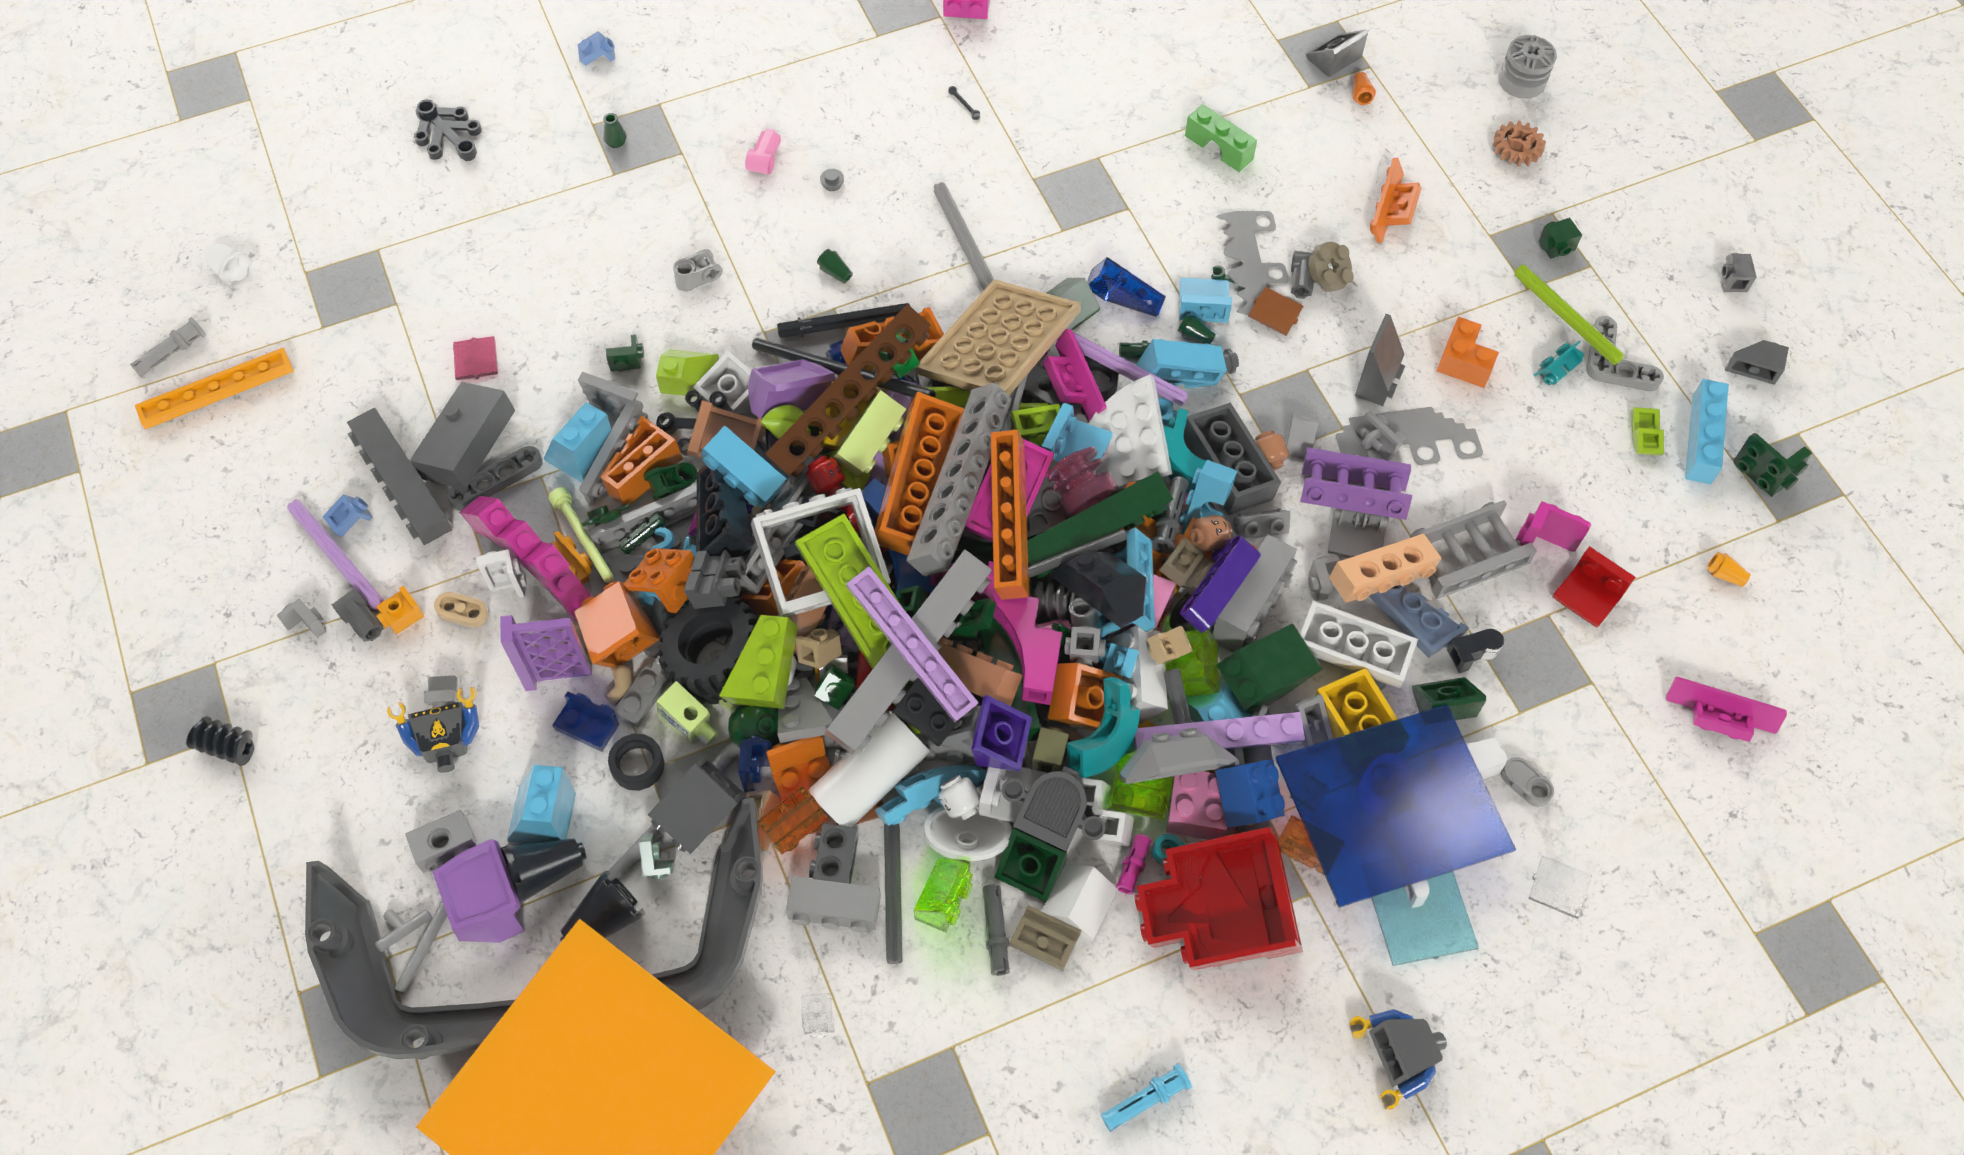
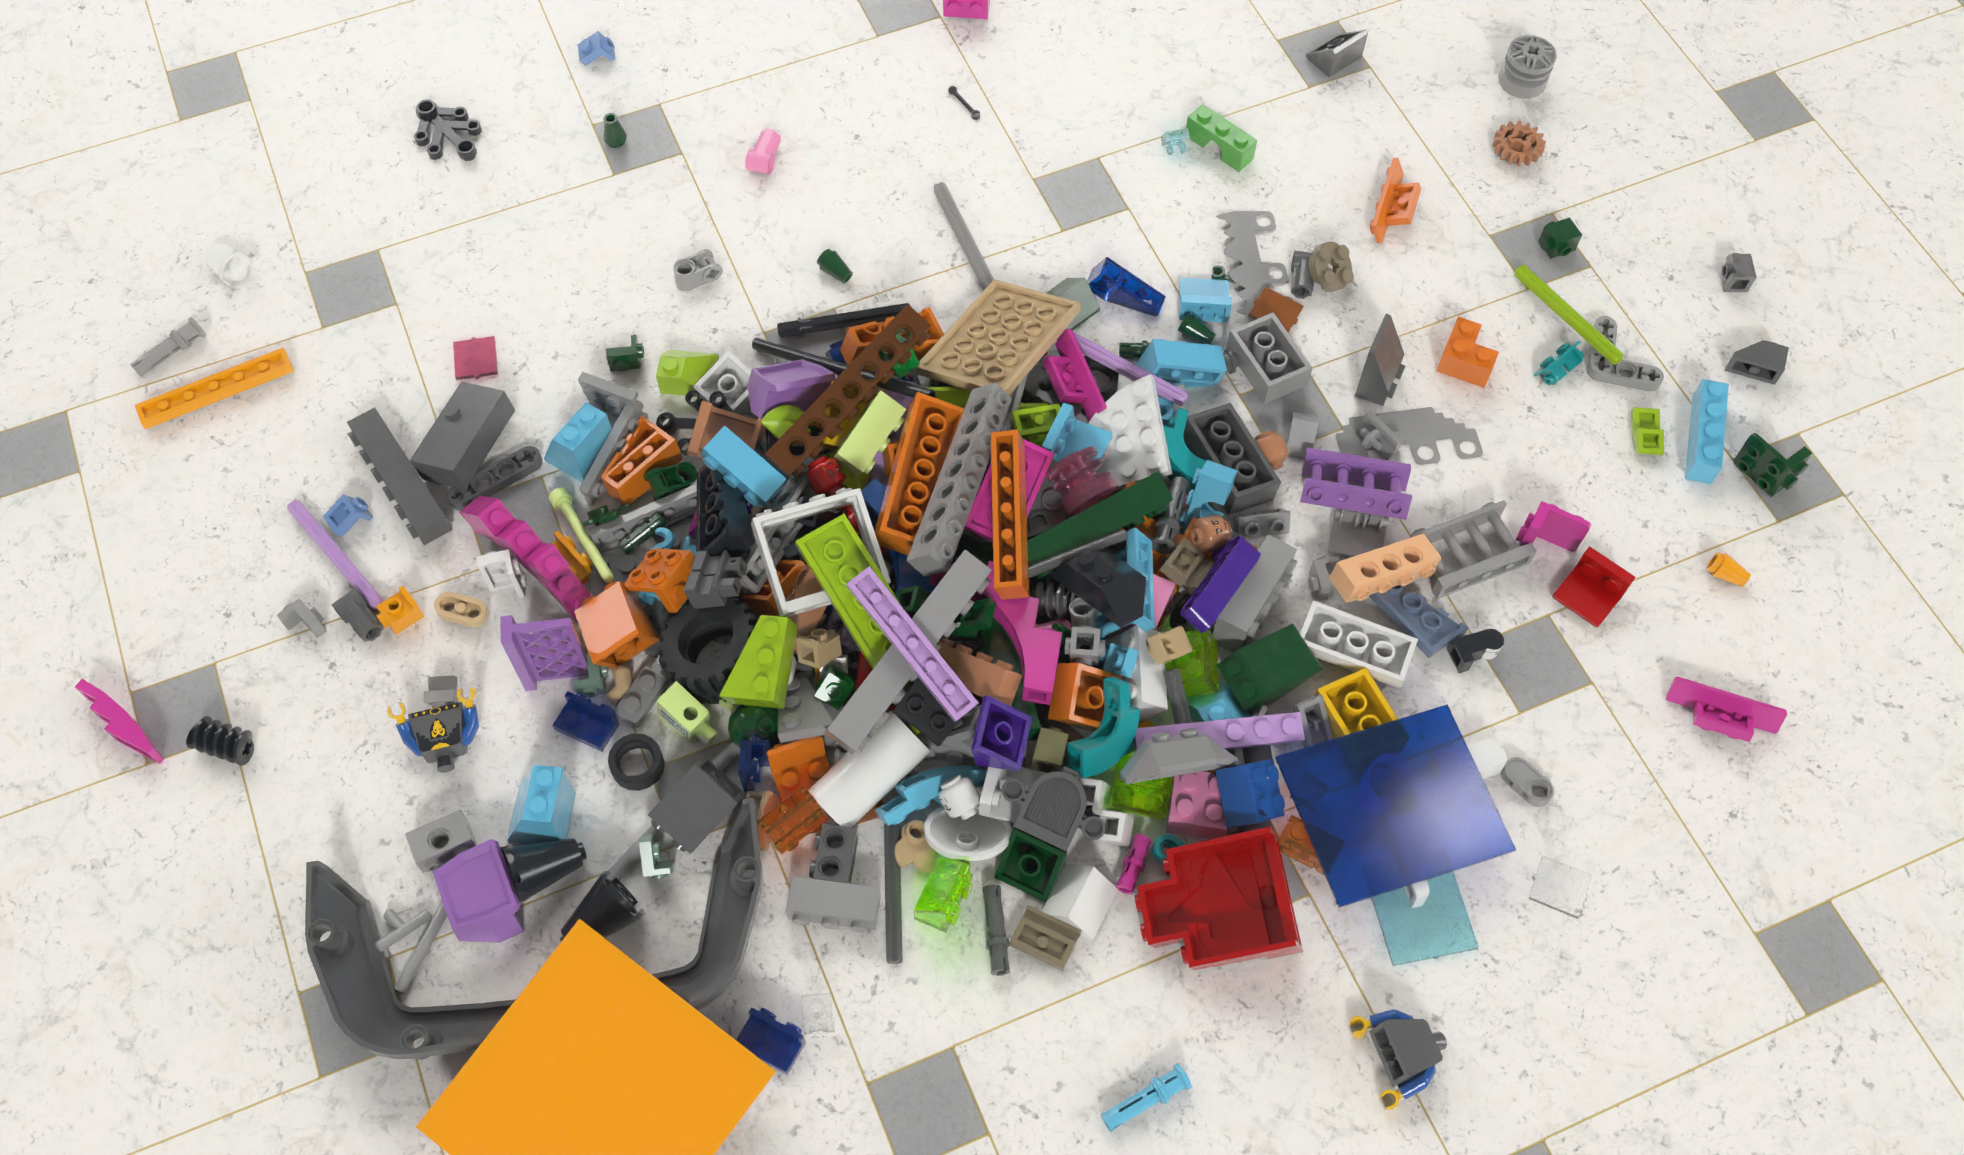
plate [820,169,844,191] -> none
orange cone [1353,72,1376,105] -> none
dark green slope [1412,677,1486,726] -> none
none -> dark pink slope [75,679,164,764]
none -> sand green bracket [573,653,609,698]
none -> clear blue bracket [736,1007,806,1075]
none -> tan plate [894,820,938,874]
none -> clear light blue tile [1161,129,1189,155]
none -> light grey brick [1226,312,1313,404]

